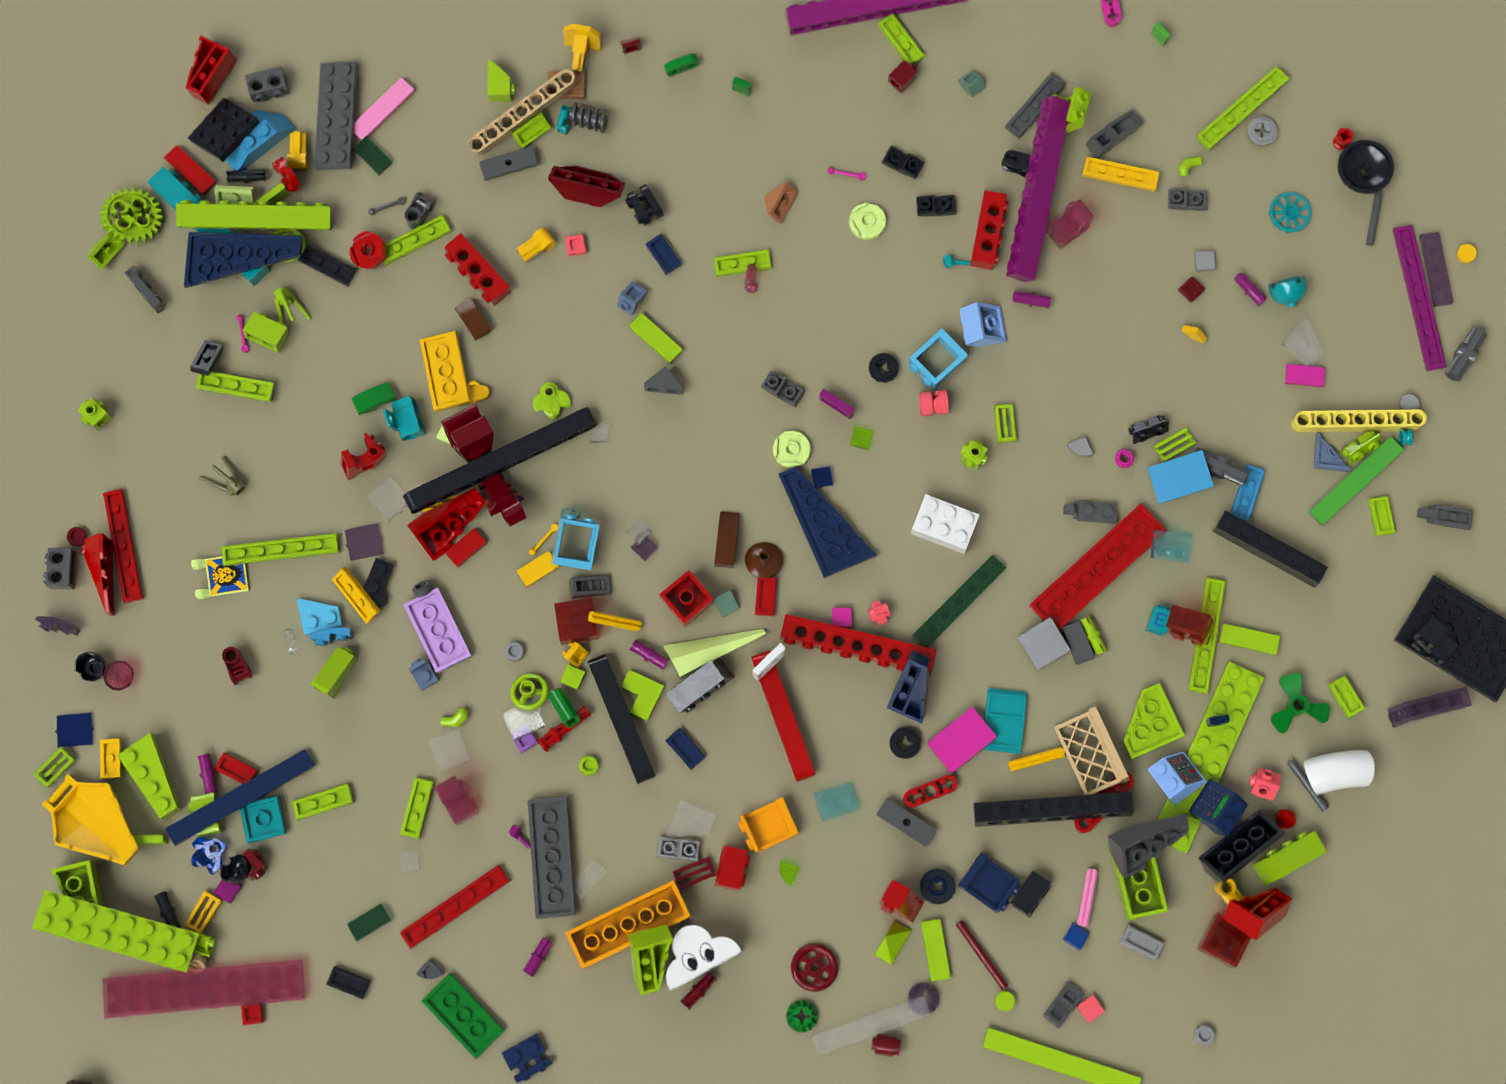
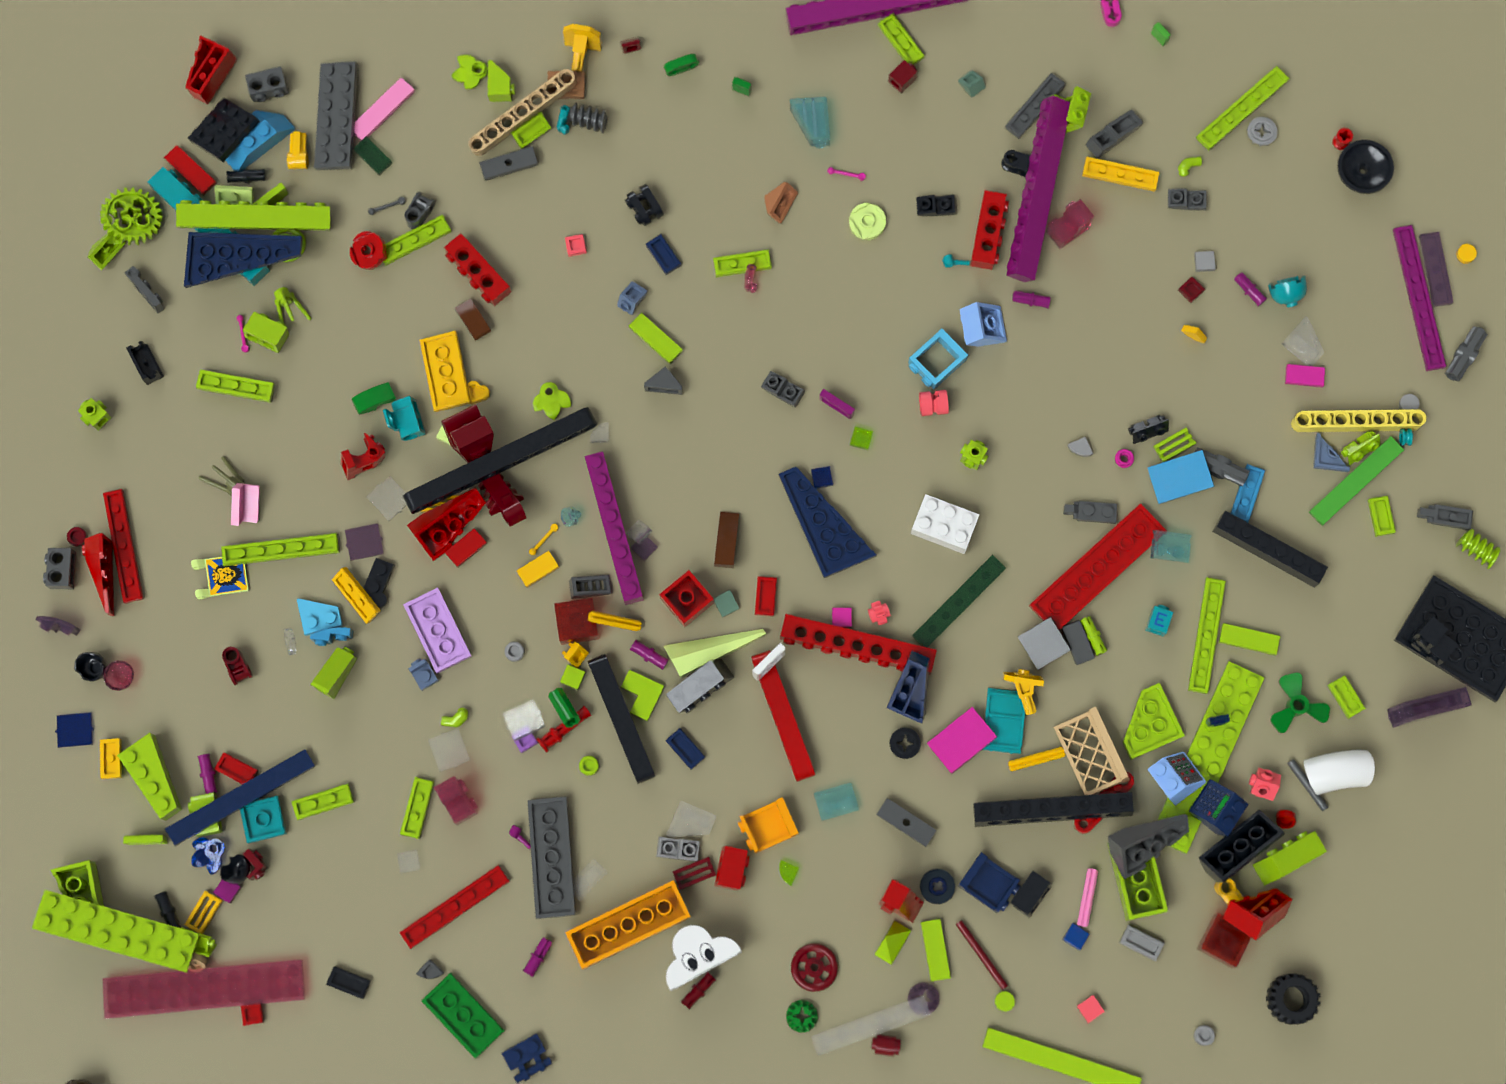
lime tile [33,746,76,788] -> none
yellow windscreen [42,774,139,865] -> none
black plate [190,340,223,376] -> none
red plate [272,157,301,193] -> none
black tile [298,244,357,287] -> none
clear green tile [347,904,391,941] -> none
dark grey tile [412,580,433,597] -> none
lime piece [510,673,548,710] -> none
yellow piece [516,227,556,262] -> none
dark red wedge [548,166,625,207] -> none
medium azure window [551,514,600,570] -> none
lime wedge [628,924,673,995] -> none
reddish brown dish [745,542,783,578] -> none
yellowish green tile [773,431,811,469] -> none
black gear [869,353,899,383] -> none
black slope [881,146,925,179] -> none
red beam [903,775,957,808] -> none
lime tile [994,404,1017,443] -> none
dark grey slope [1043,982,1084,1028] -> none
clear red brick [1166,605,1215,646] -> none
teal wheel [1269,192,1311,233] -> none
dark grey bar [1366,191,1383,246] -> none
none -> black hinge [126,341,164,385]
none -> bright pink panel [231,483,260,526]
none -> lime plate [451,55,488,89]
none -> magenta brick [584,451,644,605]
none -> clear light blue slope [790,97,830,148]
none -> yellow piece [1002,669,1044,715]
none -> black tyre [1266,973,1321,1025]
none -> lime piece [1456,529,1501,569]

